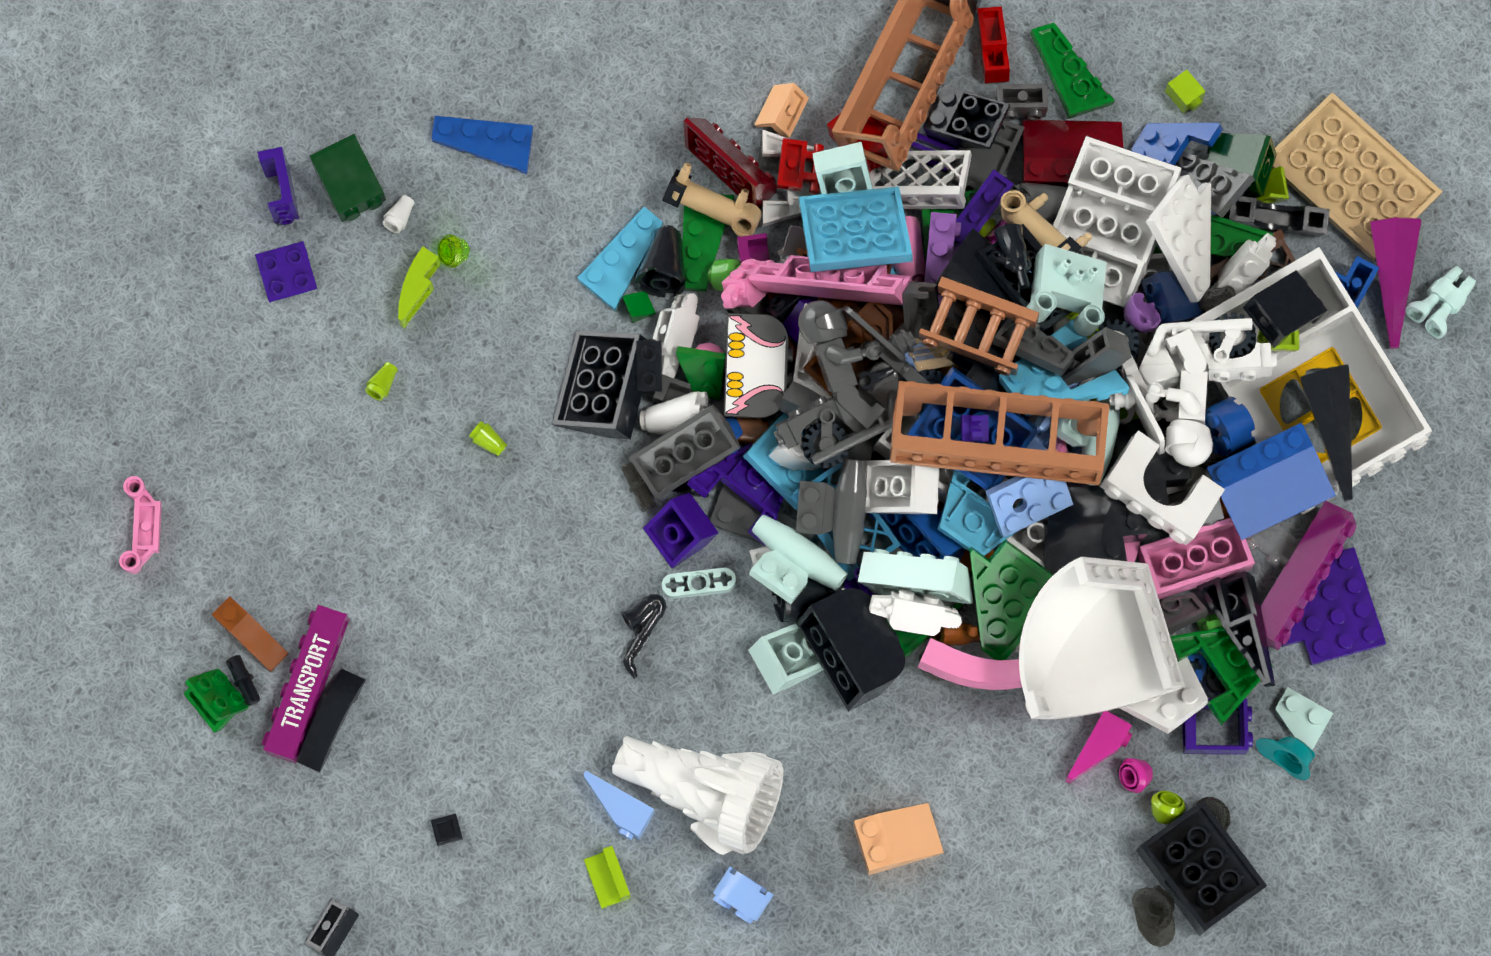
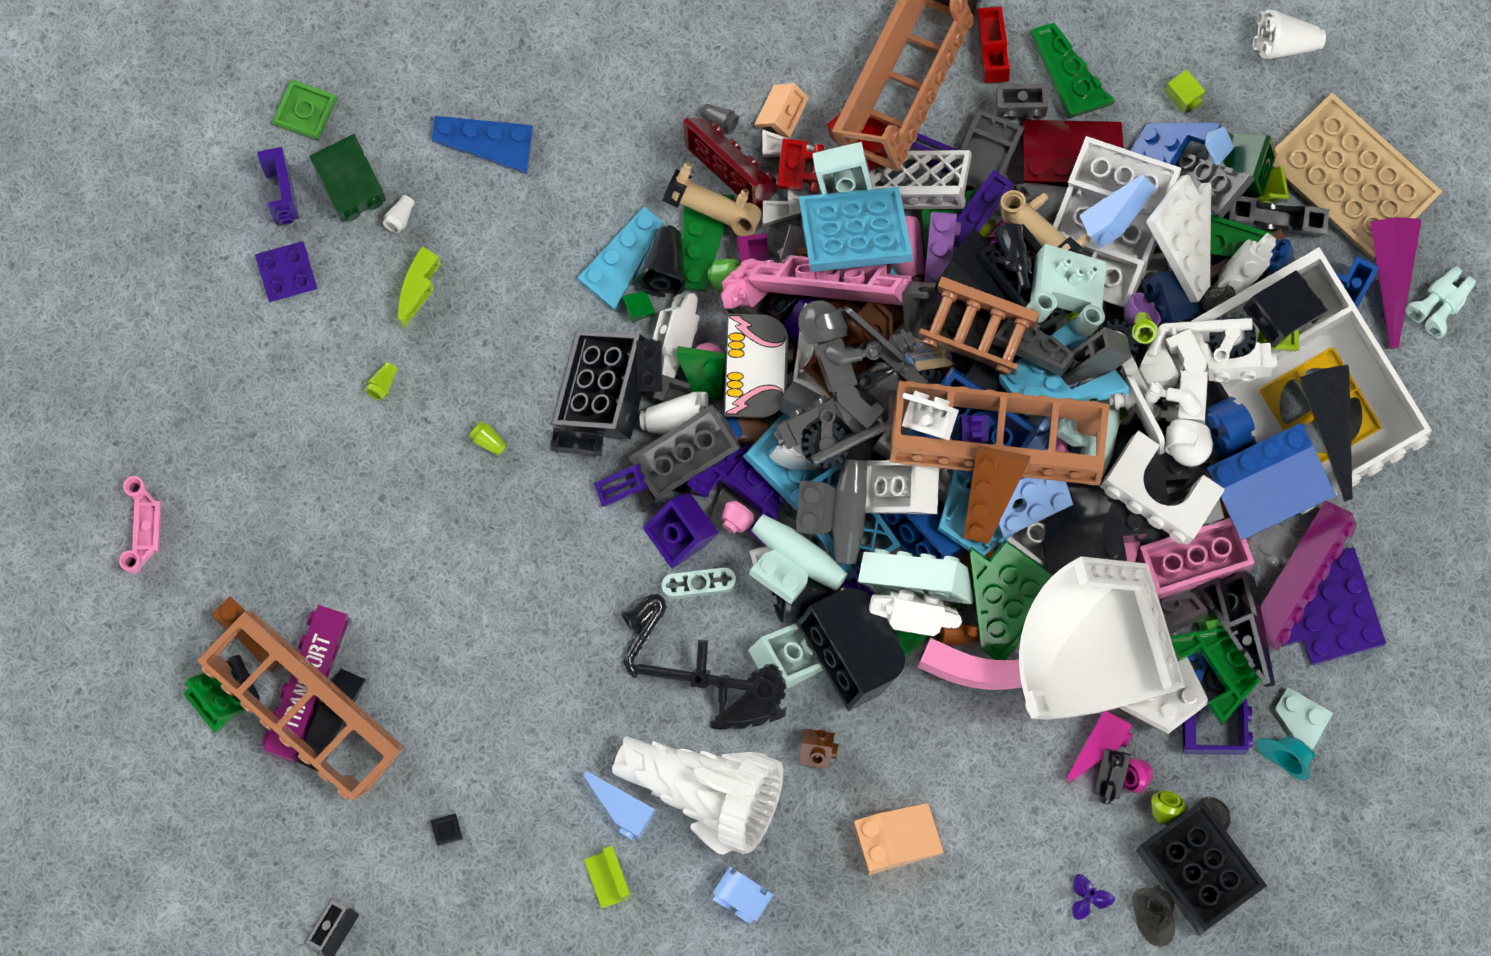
clear neon green cone [437,234,470,268] -> none
clear smoke cone [912,52,936,84] -> none
black slope [923,85,1010,149] -> none
none -> nougat window [197,610,405,801]
none -> bright green tile [272,79,338,141]
none -> black hinge [550,428,604,457]
none -> dark purple tile [594,464,649,507]
none -> black bar [638,639,787,730]
none -> dark grey cone [701,103,739,133]
none -> bright pink cone [722,501,755,534]
none -> reddish brown brick [799,728,838,769]
none -> white bracket [902,391,959,440]
none -> dark orange wing [963,446,1031,543]
none -> dark purple plant [1072,874,1115,920]
none -> light blue slope [1079,174,1156,248]
none -> black hinge [1094,748,1131,805]
none -> lime cone [1132,312,1158,344]
none -> light blue slope [1205,127,1234,165]
none -> white cone [1253,10,1326,59]
none -> blue beam [1268,239,1294,274]

